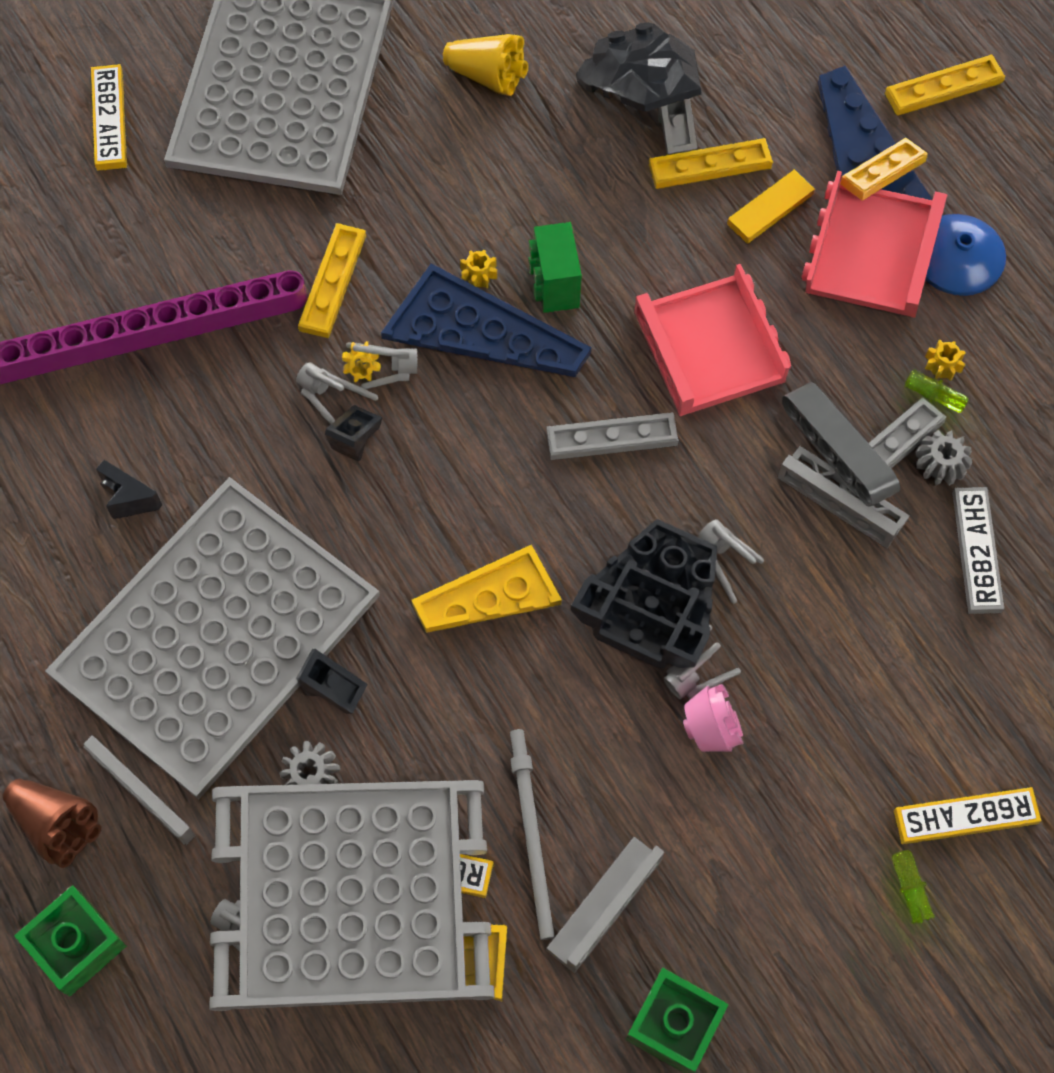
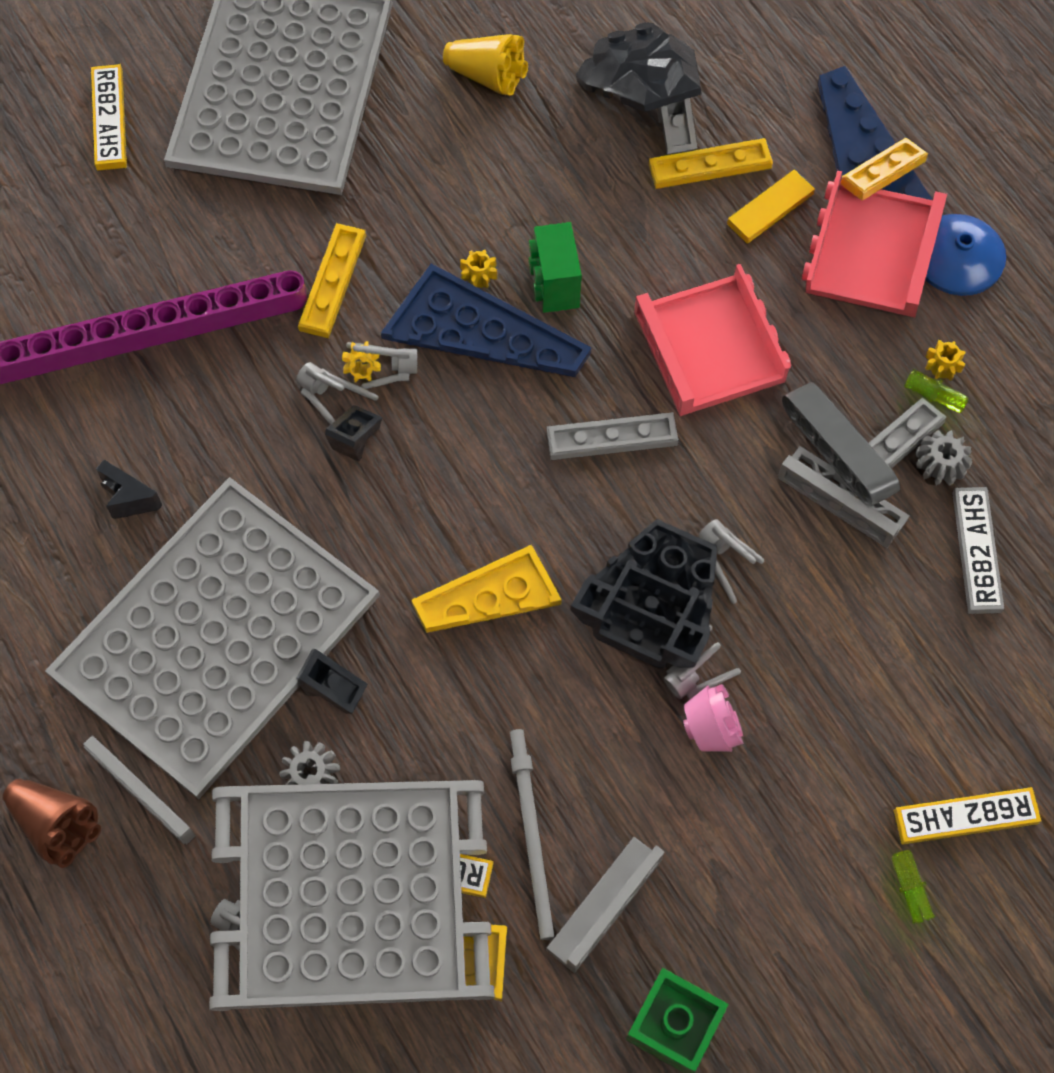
green brick [14,885,127,997] -> none
yellow tile [885,55,1005,116] -> none

